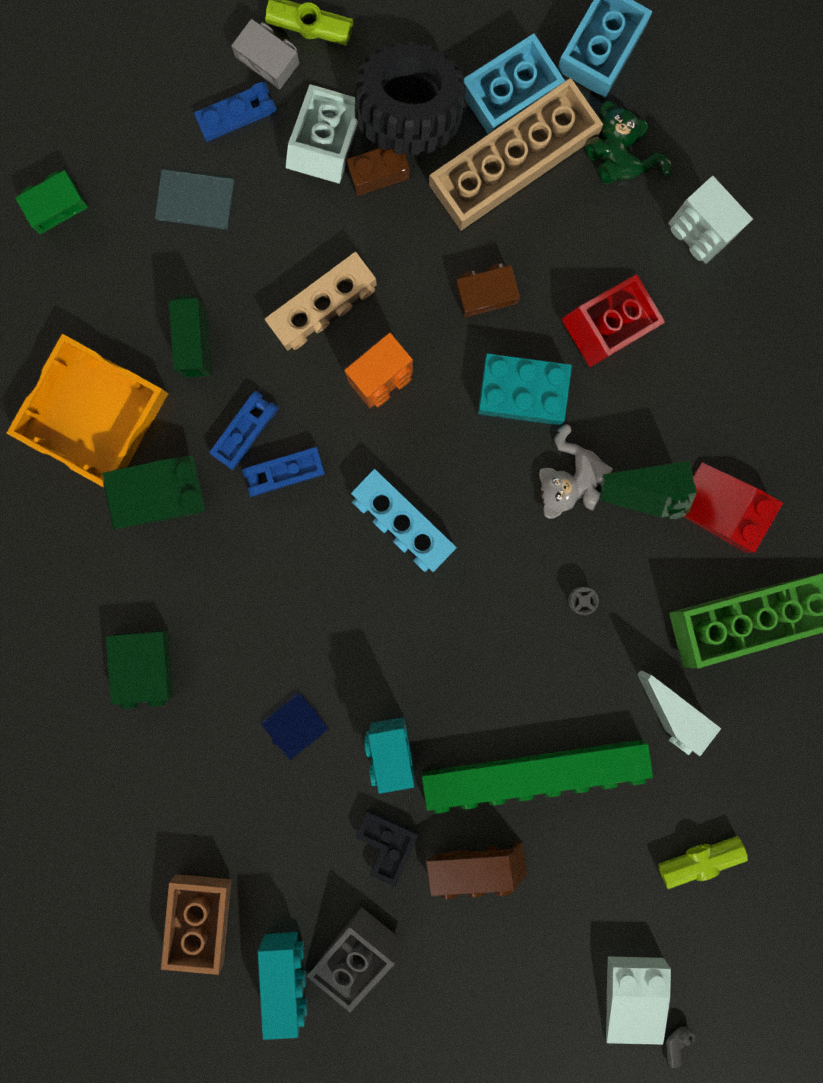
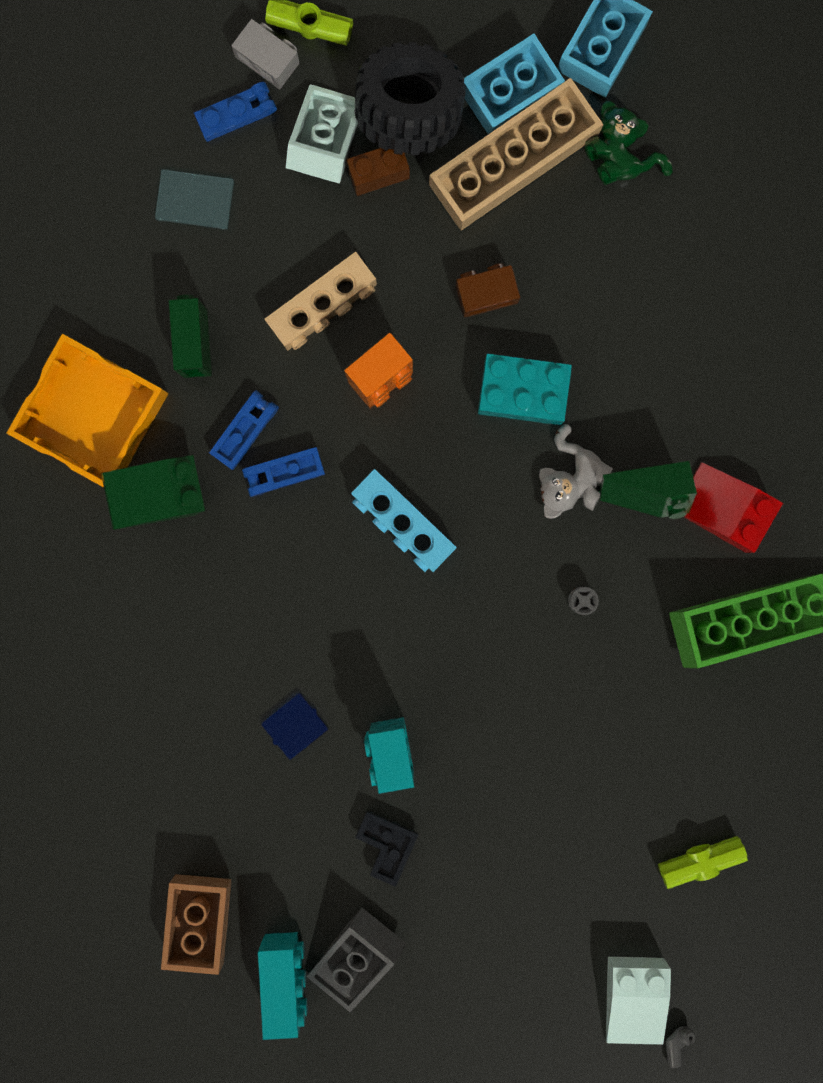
green brick [15,170,88,234] -> none
dark green brick [106,630,173,709] -> none
green brick [422,740,653,813] -> none
reddish brown wedge [426,841,527,899] -> none
red slope [561,274,665,367] -> none
light aqua slope [637,670,721,756] -> none
light aqua brick [668,176,753,264] -> none

